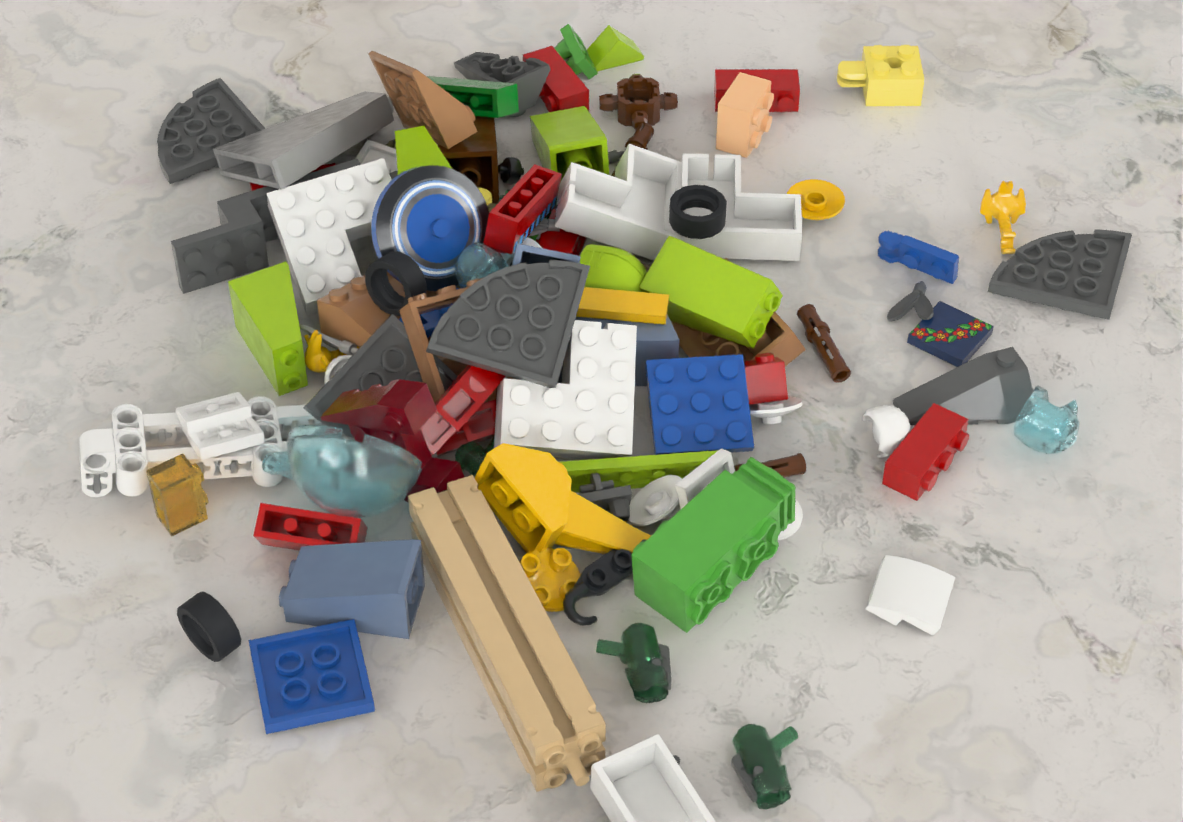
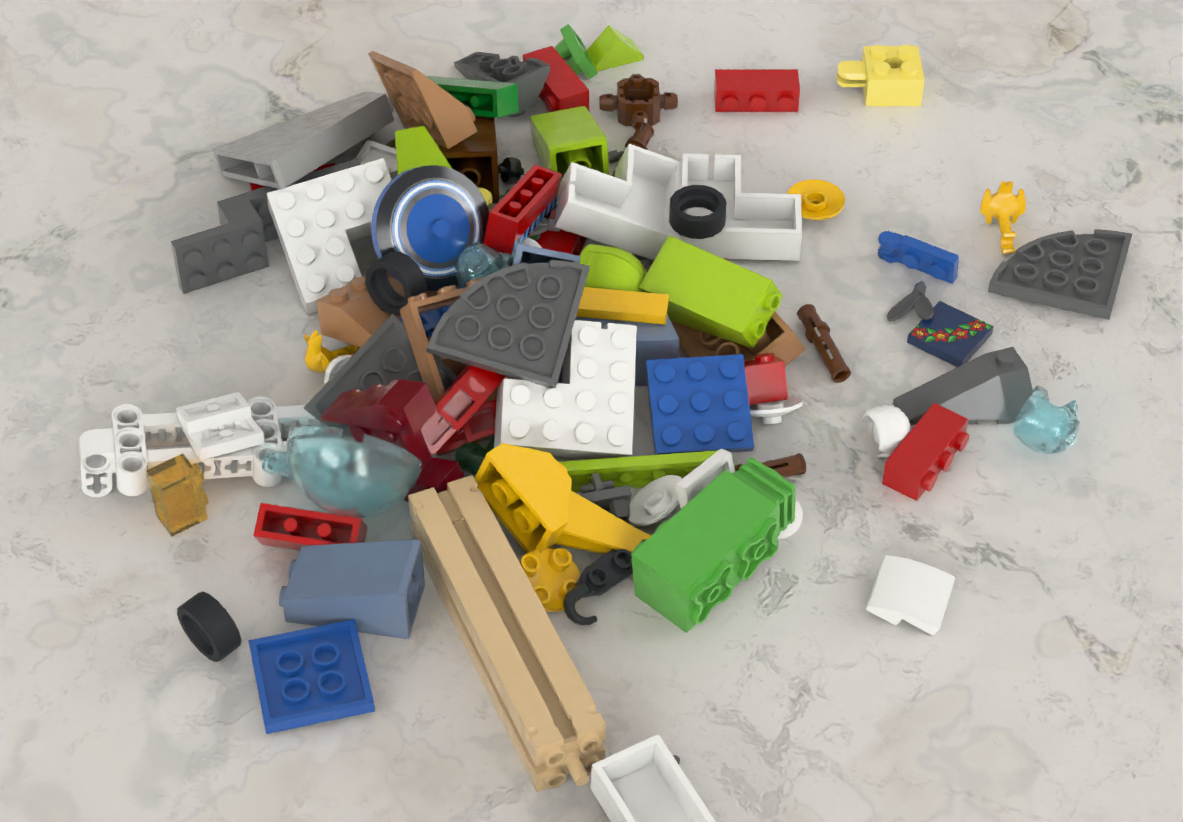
dark grey plate [157,78,266,184] -> none
lime slope [228,261,308,396] -> none
light grey piece [300,324,358,355] -> none
clear green piece [596,623,671,703] -> none
light nougat brick [716,72,774,158] -> none
clear green piece [731,724,798,809] -> none

